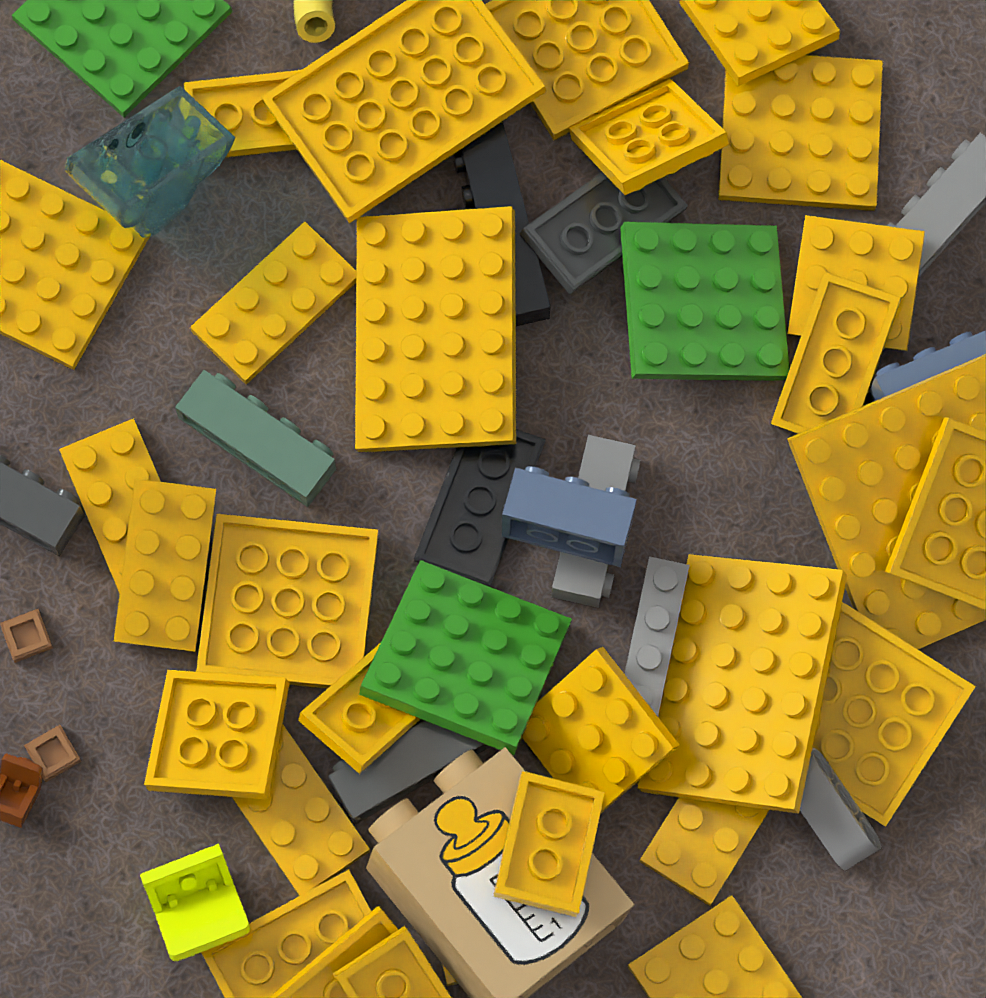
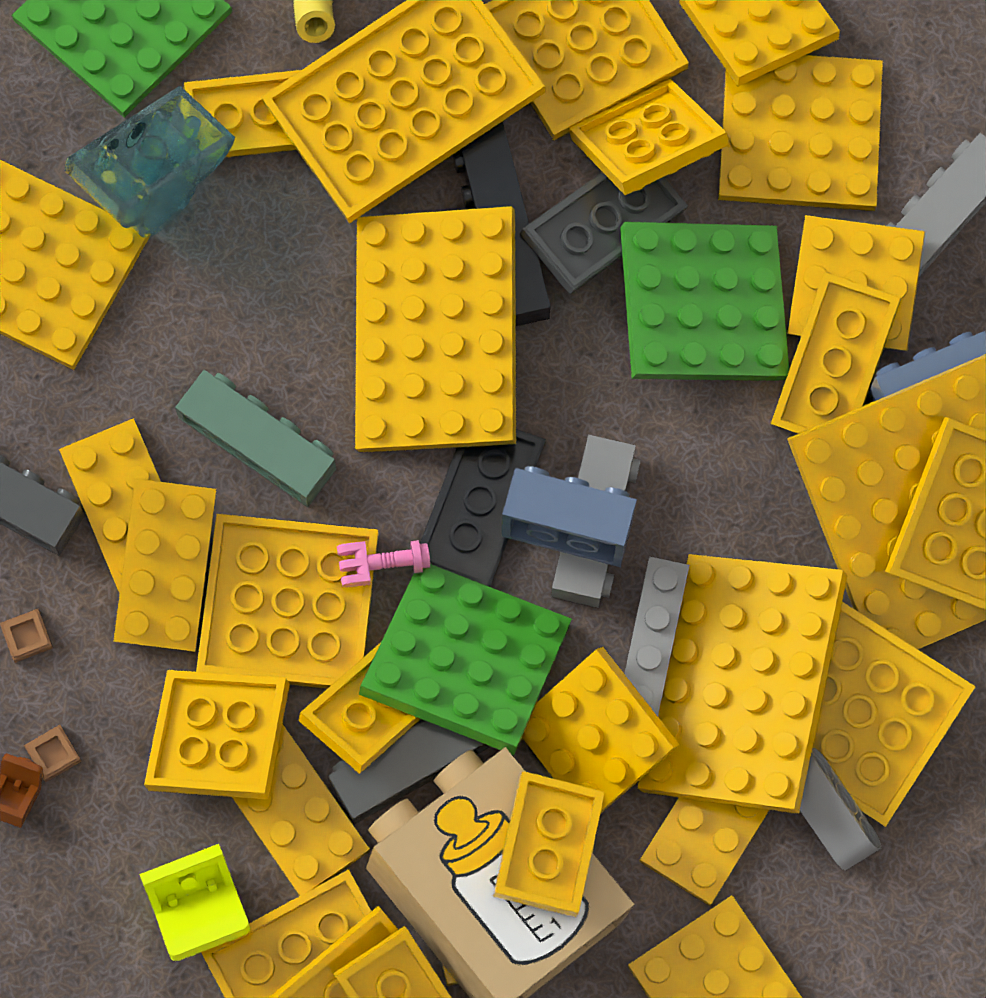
yellow plate [190,222,356,385] -> none
none -> bright pink hinge [337,540,430,587]

